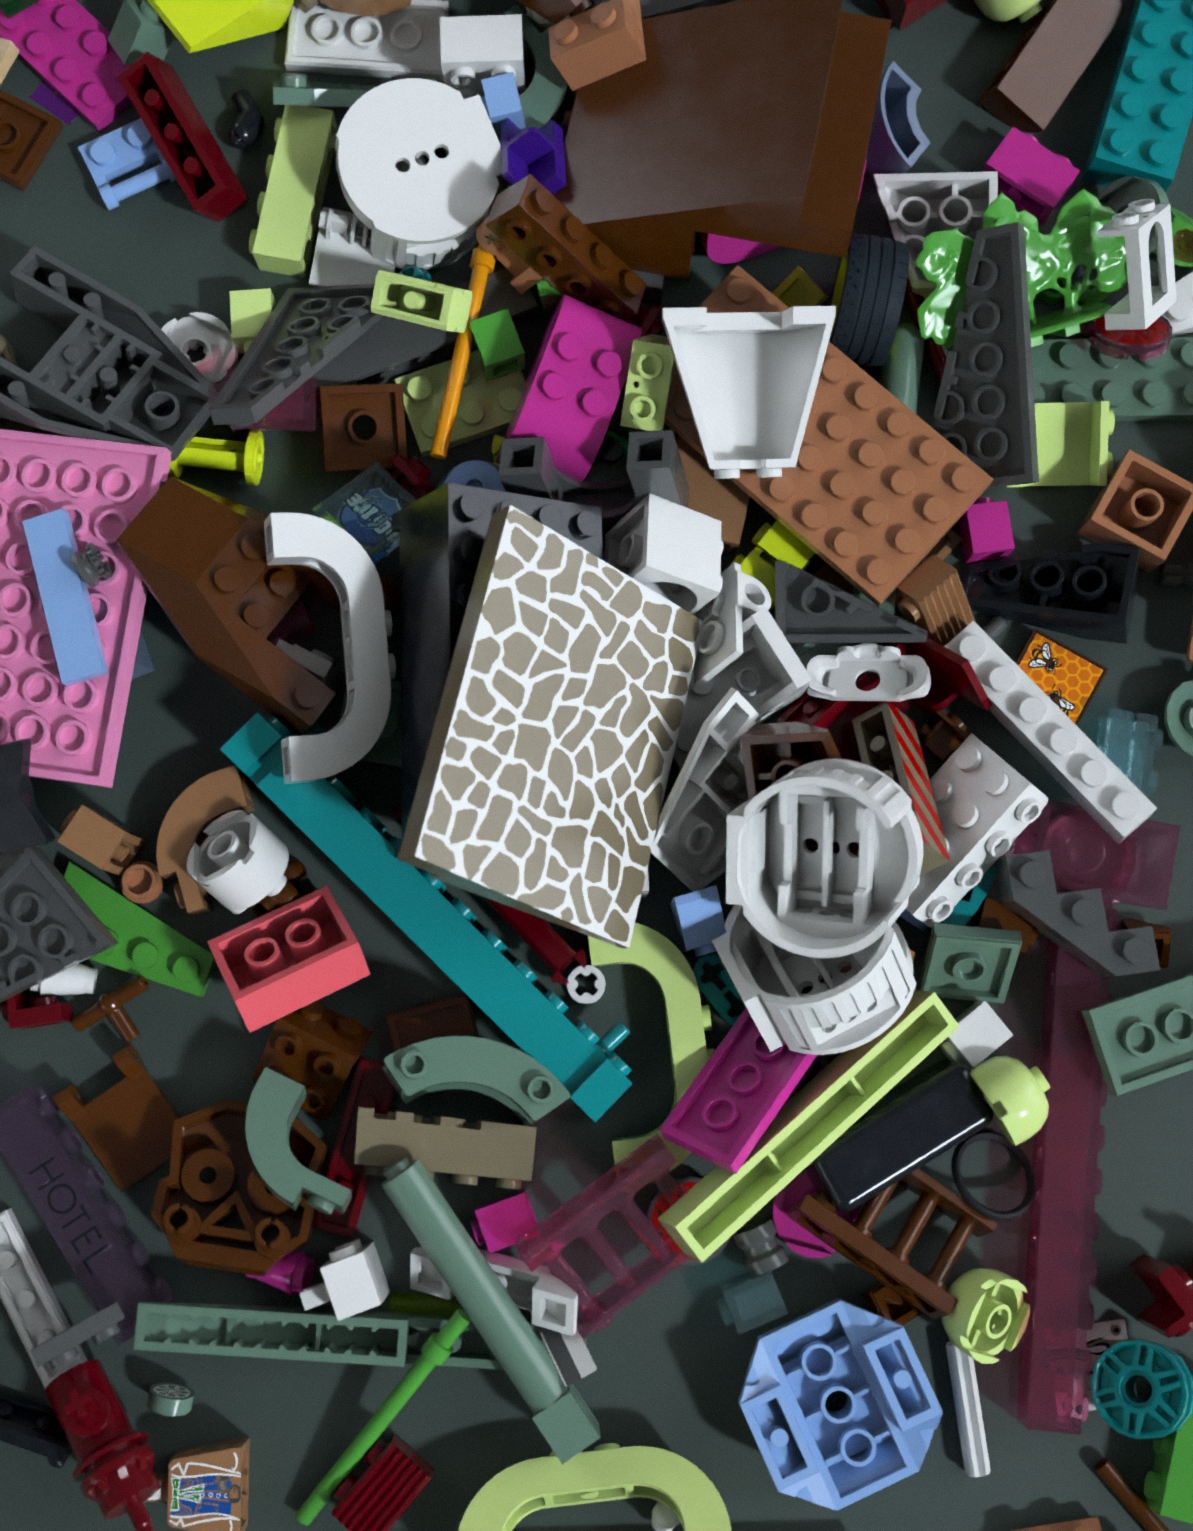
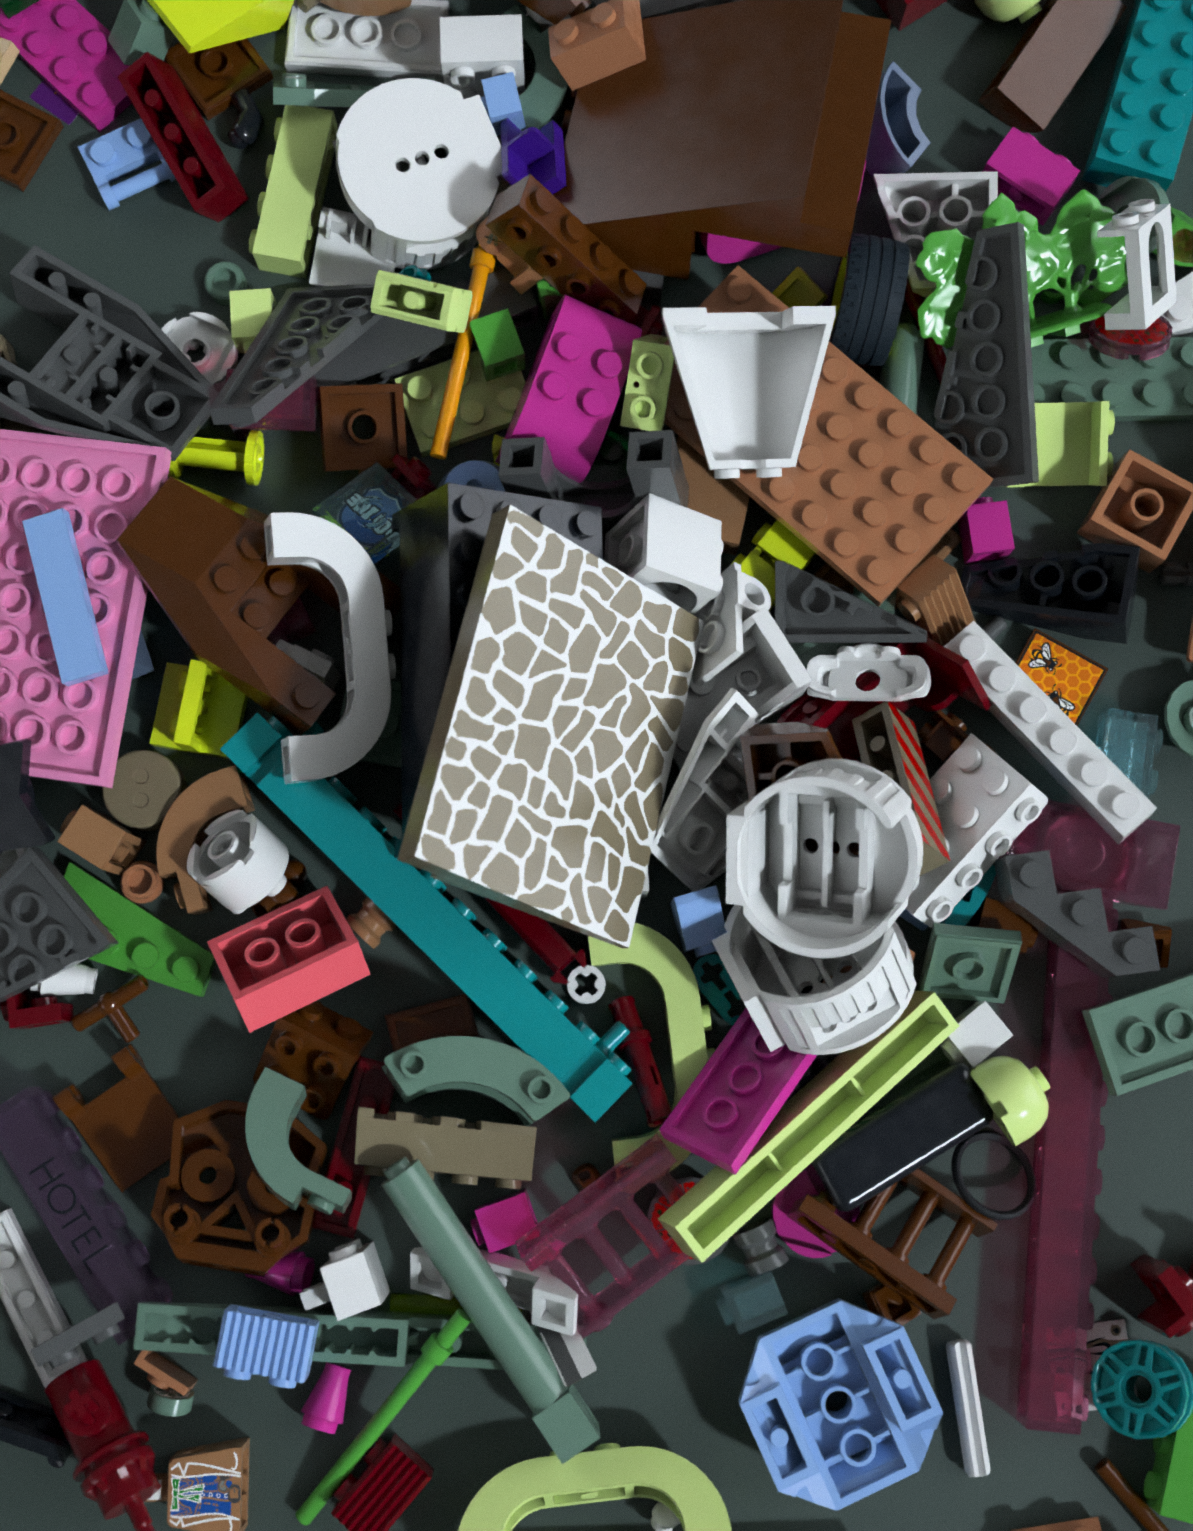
dark grey bush [71,543,113,588] -> none
yellowish green cylinder [942,1268,1030,1364] -> none
none -> dark tan head [102,750,187,831]
none -> nougat bracket [133,1350,198,1396]
none -> neon yellow bracket [149,659,248,759]
none -> reddish brown tile [164,39,274,121]
none -> sand green tile [204,261,247,305]
none -> light blue brick [213,1304,320,1388]
none -> dark pink cone [301,1362,351,1434]
none -> medium nougat wheel [346,896,397,949]
none -> reddish brown rock [572,1163,606,1199]
none -> dark red pin [608,996,672,1127]

